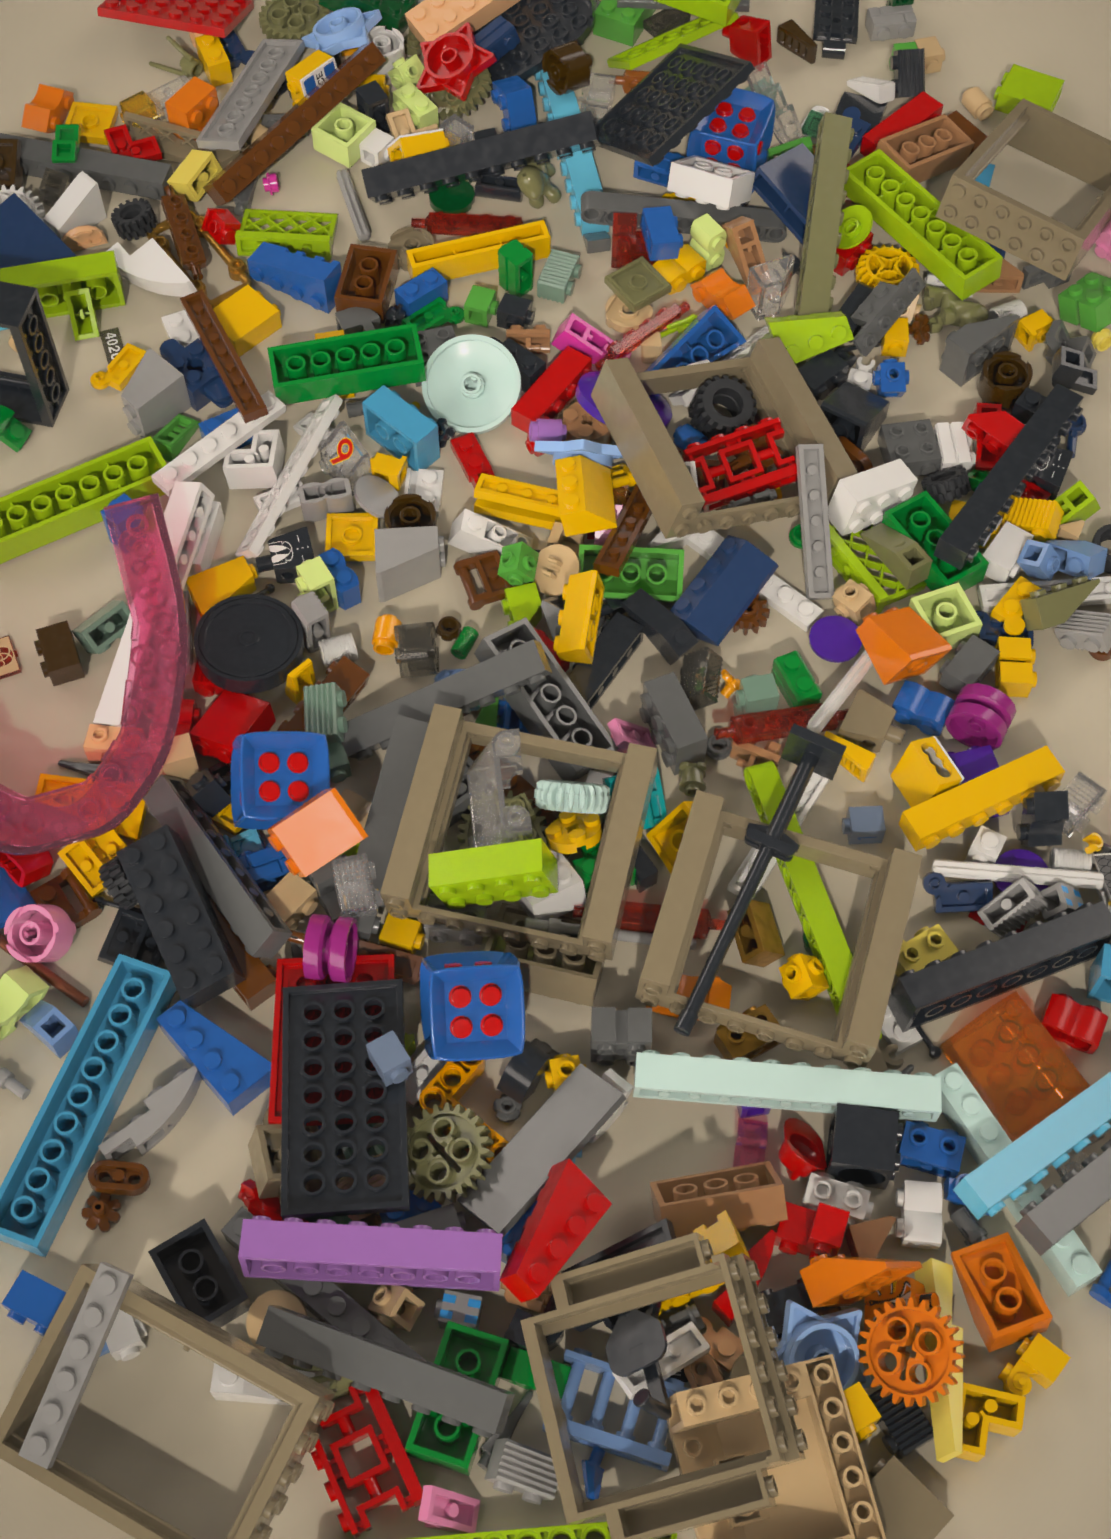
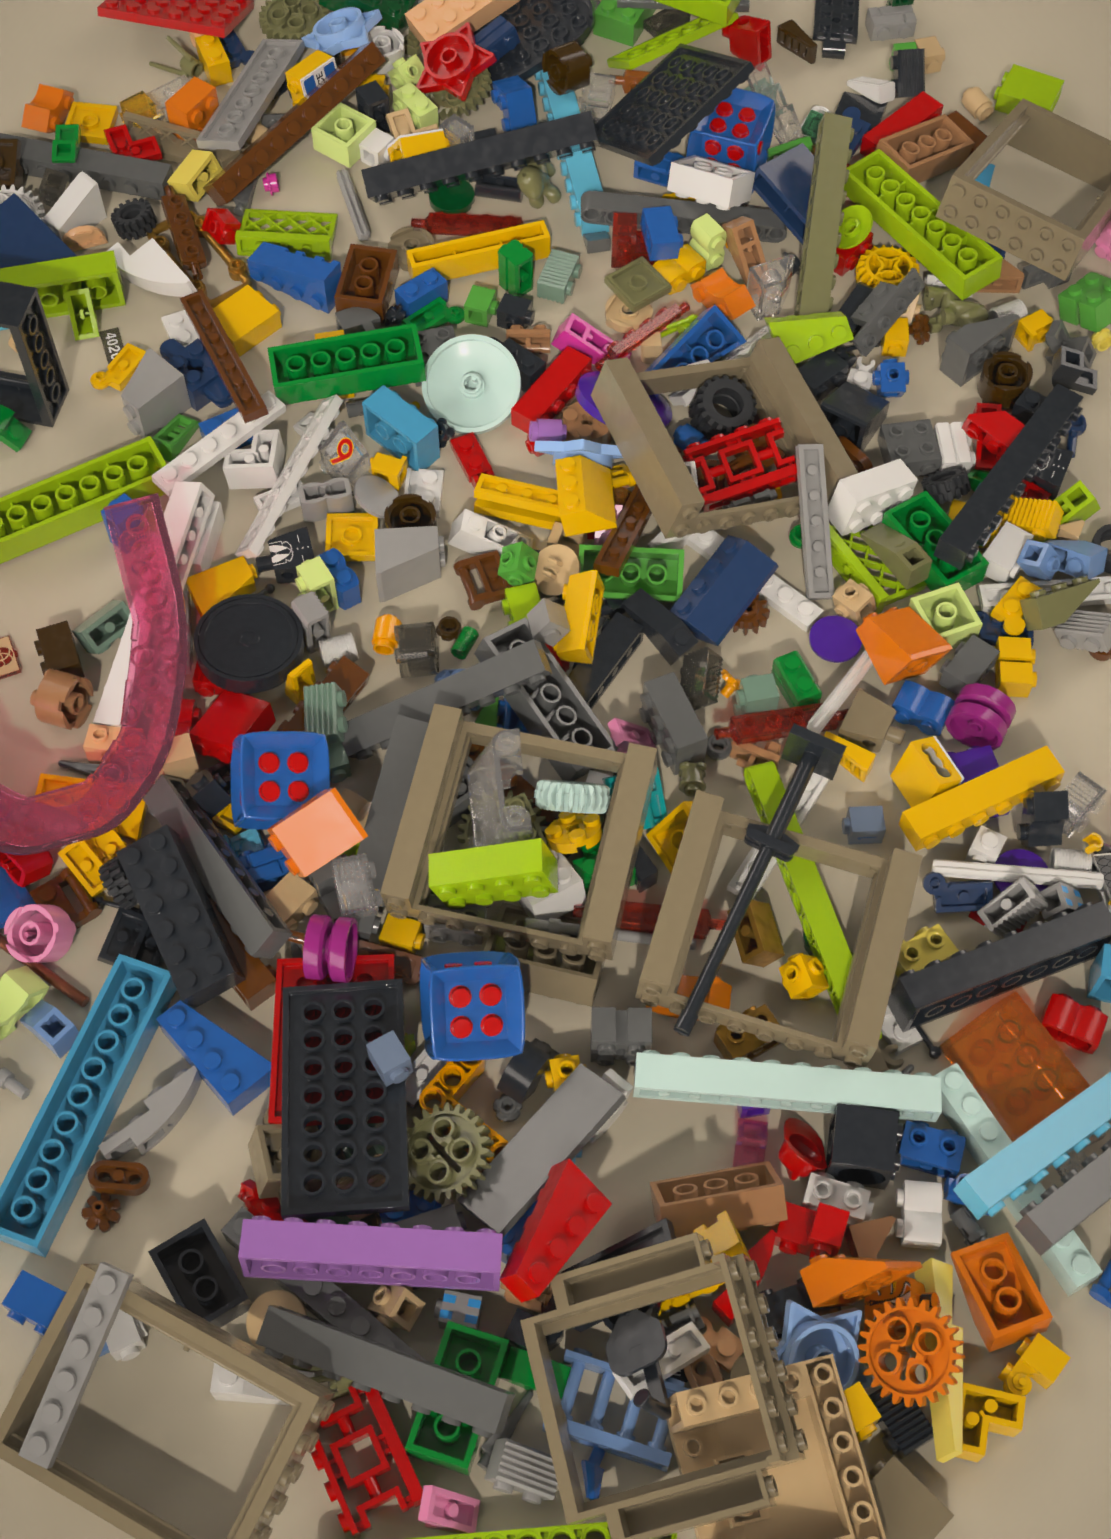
none -> medium nougat brick [30,669,94,730]
none -> light grey brick [527,598,571,647]

